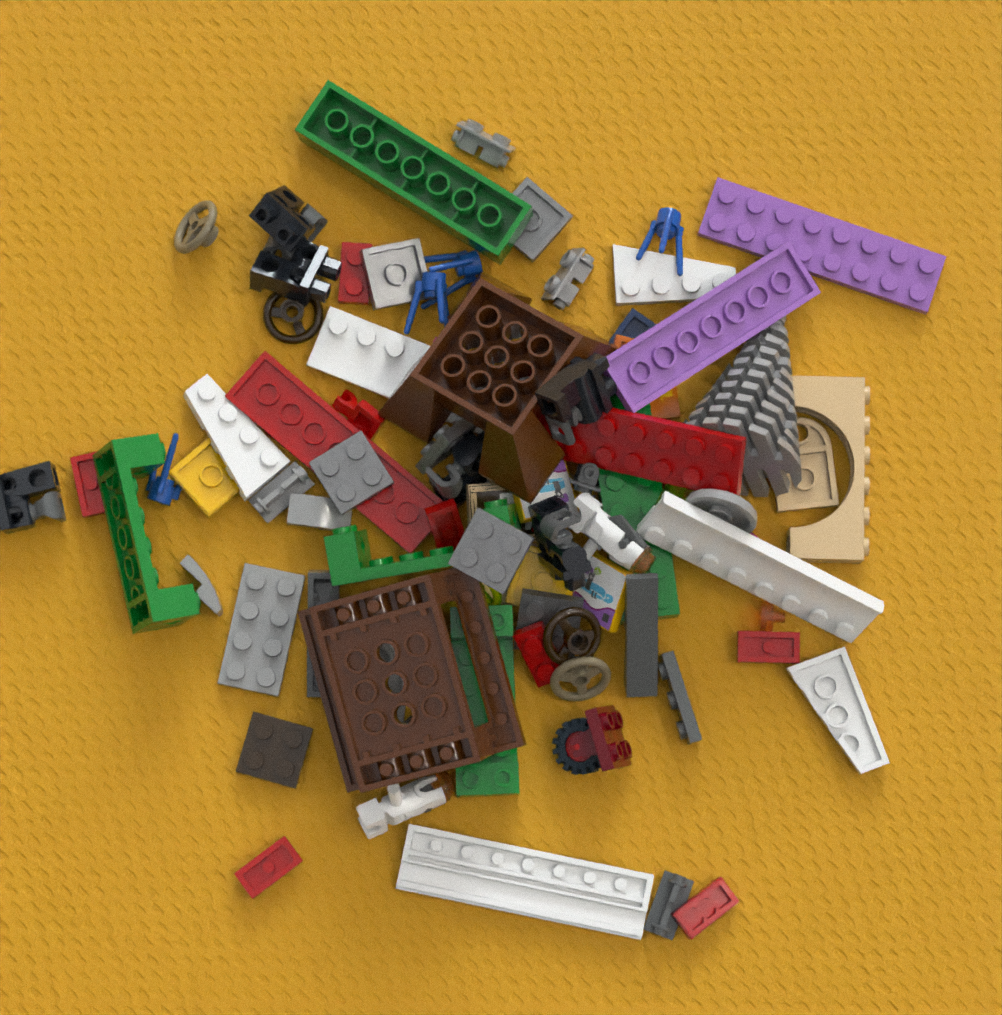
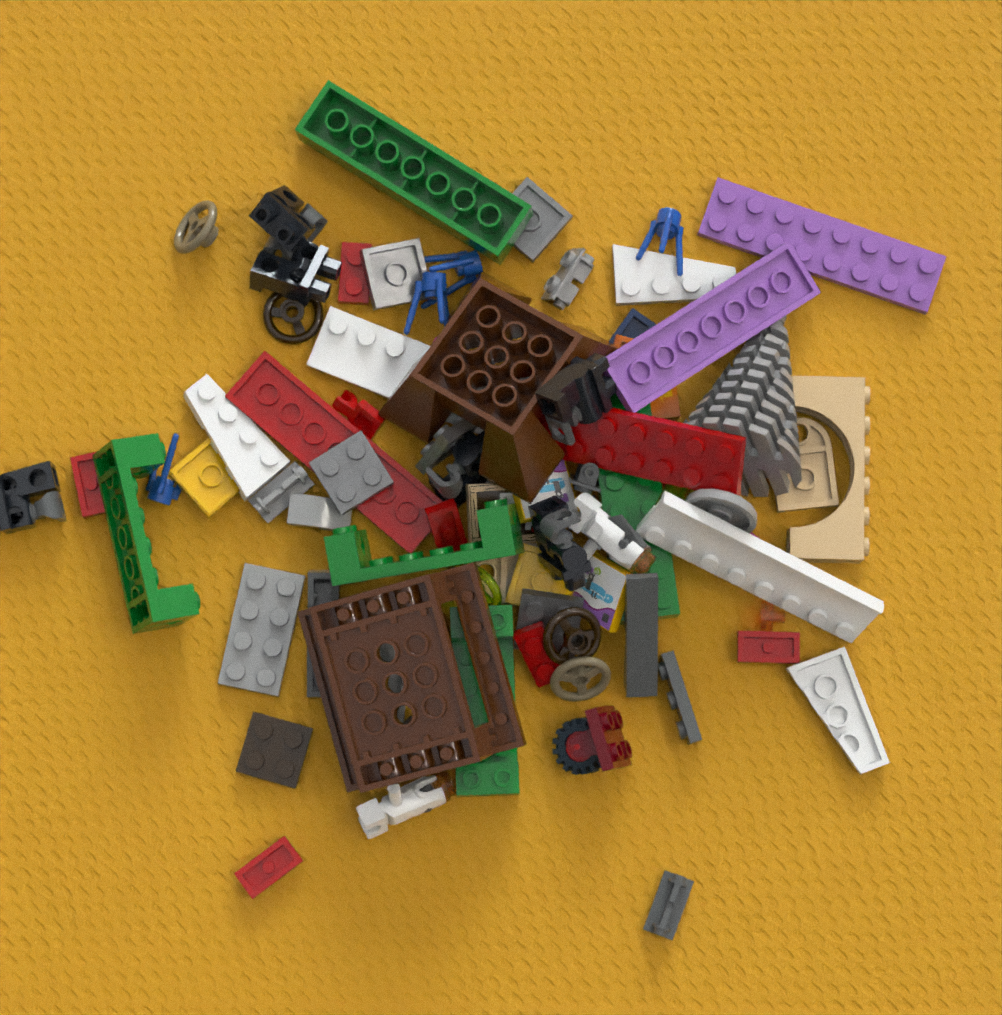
light grey slope [180,555,224,617] -> none
white plate [395,824,654,940] -> none
flat silver plate [448,508,535,594] -> none
light grey hinge [451,119,516,168] -> none
plate [670,876,740,940] -> none

